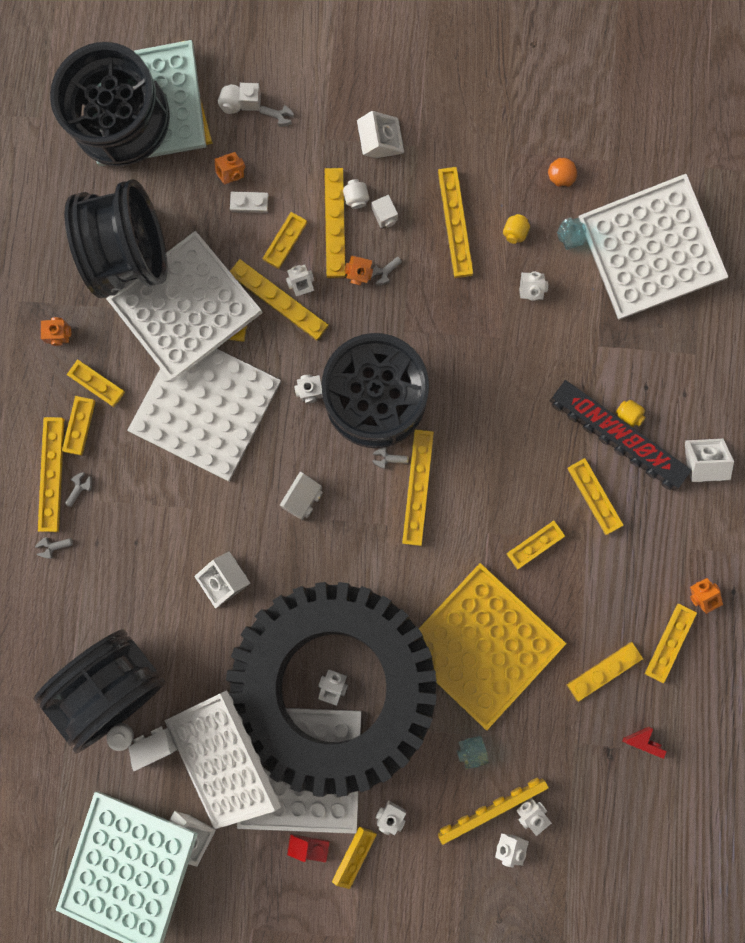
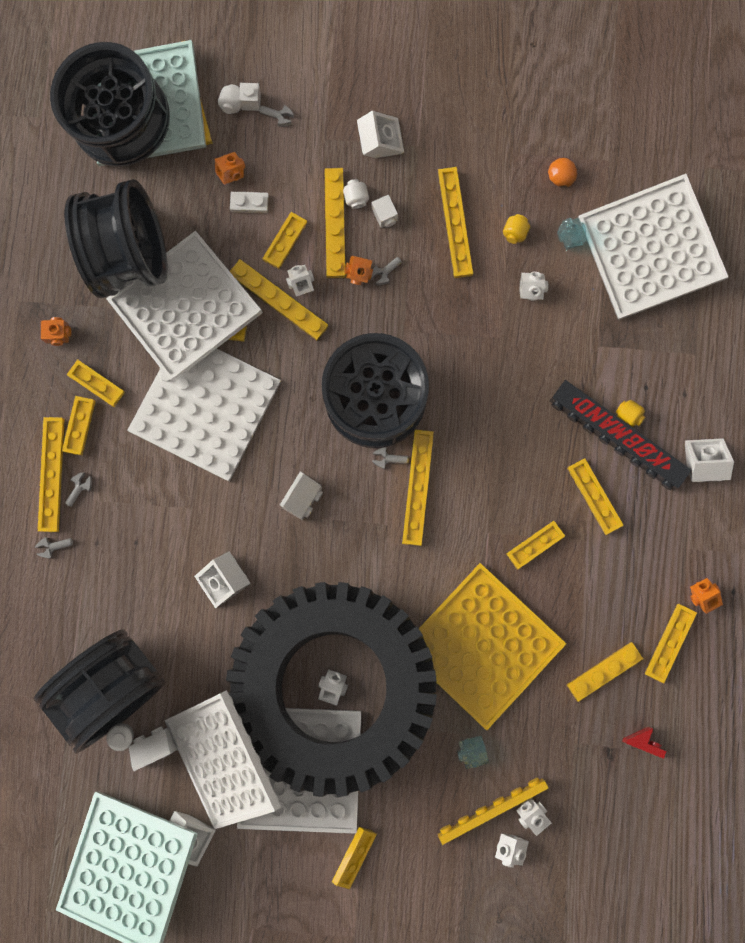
red slope [287,834,330,863] -> none
white brick [294,375,323,403] -> none
white brick [375,800,406,835] -> none

